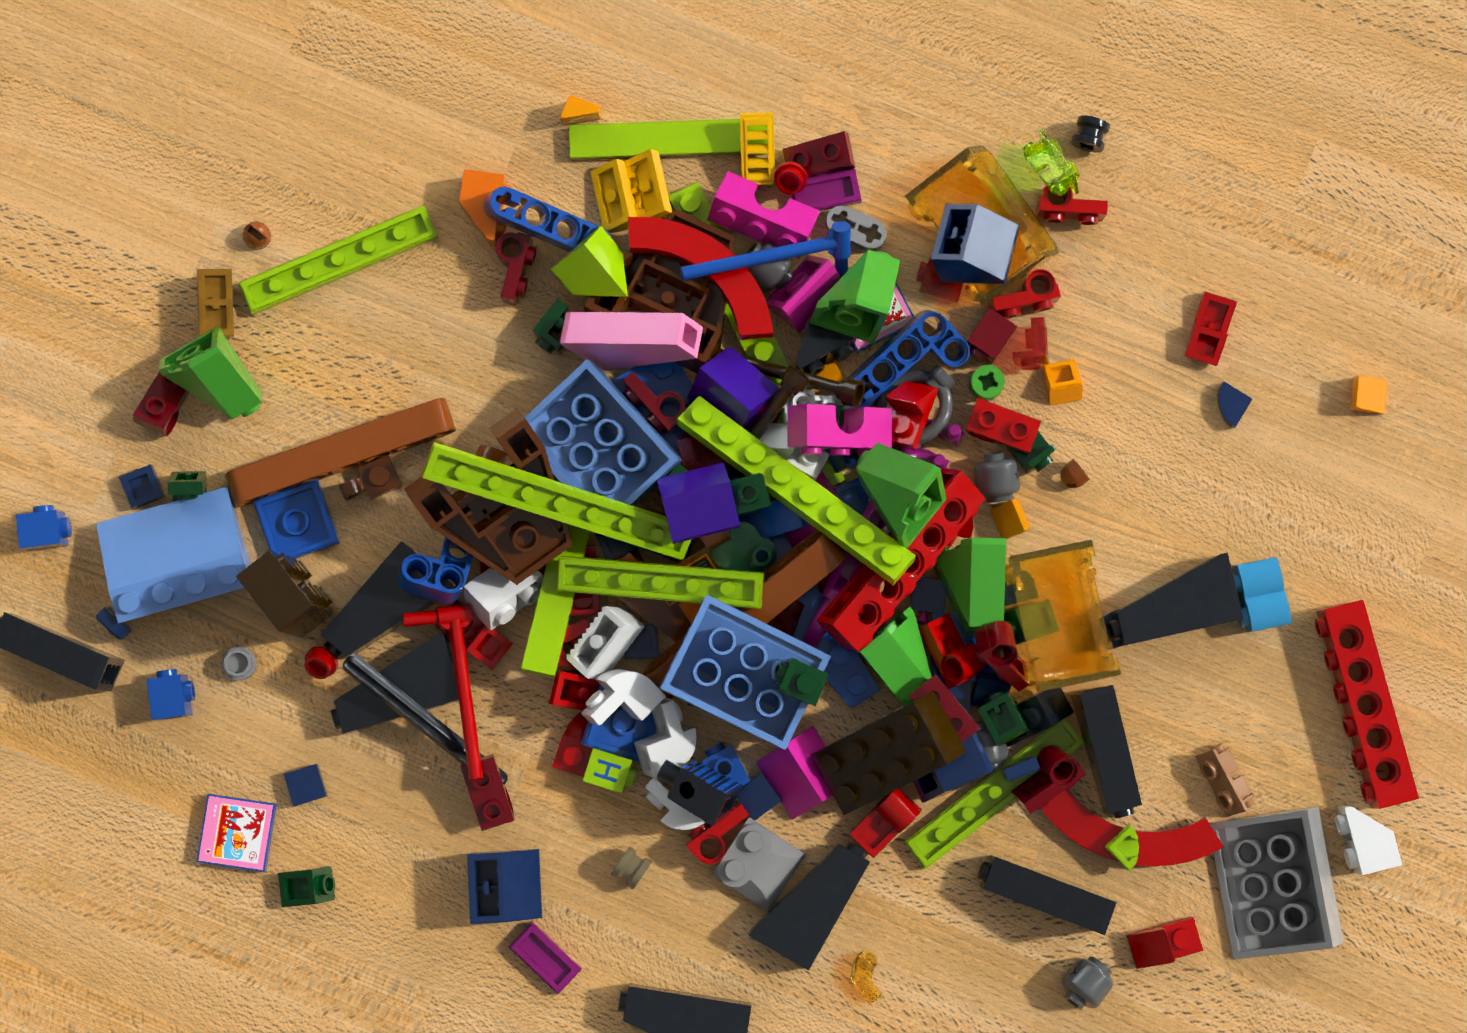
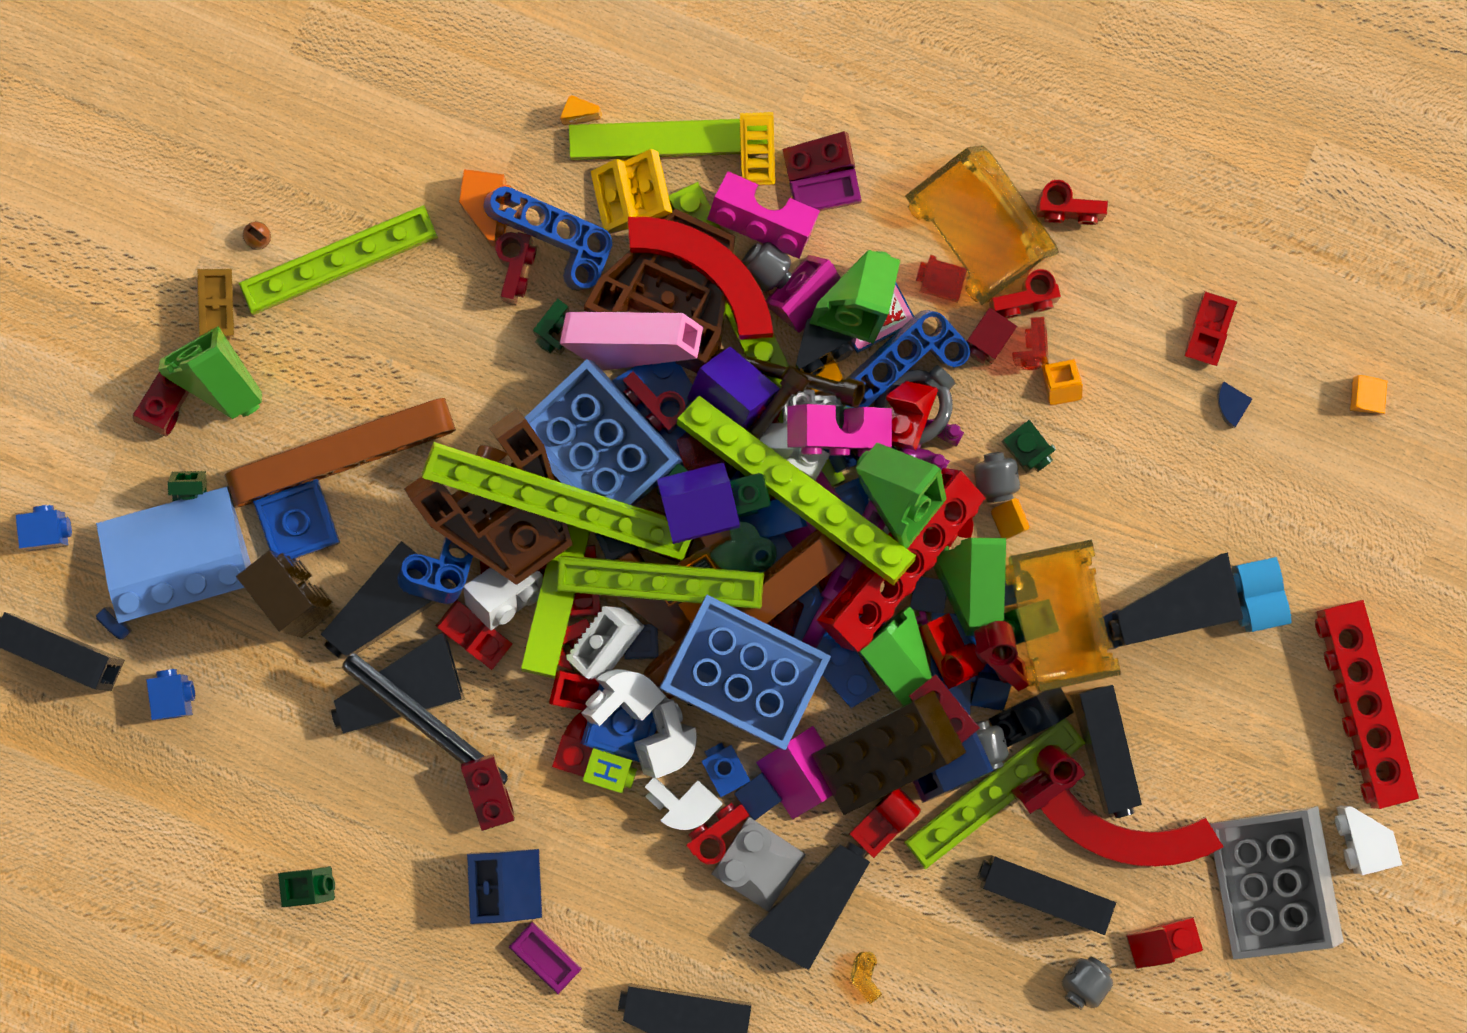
dark blue tile [119,464,166,509] -> none
tile [197,794,277,872] -> none
light grey plate [222,646,257,680] -> none
dark blue tile [284,764,328,807] -> none
red plate [304,647,338,679] -> none
reddish brown plate [339,455,403,501] -> none
red bar [402,604,483,781] -> none
lime slope [550,226,628,297] -> none
dark tan wheel [611,847,652,890] -> none
black torso [657,760,743,826] -> none
blue bar [680,221,851,280] -> none
dark green bracket [773,657,828,706] -> none
red plate [774,162,808,195] -> none
light grey beam [826,205,887,251] -> none
dark blue slope [931,203,1020,284] -> none
red plate [966,398,1041,454] -> none
bright green wheel [969,365,1005,401] -> none
dark green bracket [978,692,1029,746] -> none
dark blue tile [1000,756,1040,782] -> none
clear neon green hinge [1023,129,1080,196] -> none
dark orange hinge [1060,459,1090,488] -> none
black wheel [1071,115,1110,153] -> none
lime tile [1105,823,1139,872] -> none
medium nougat hinge [1195,743,1255,817] -> none

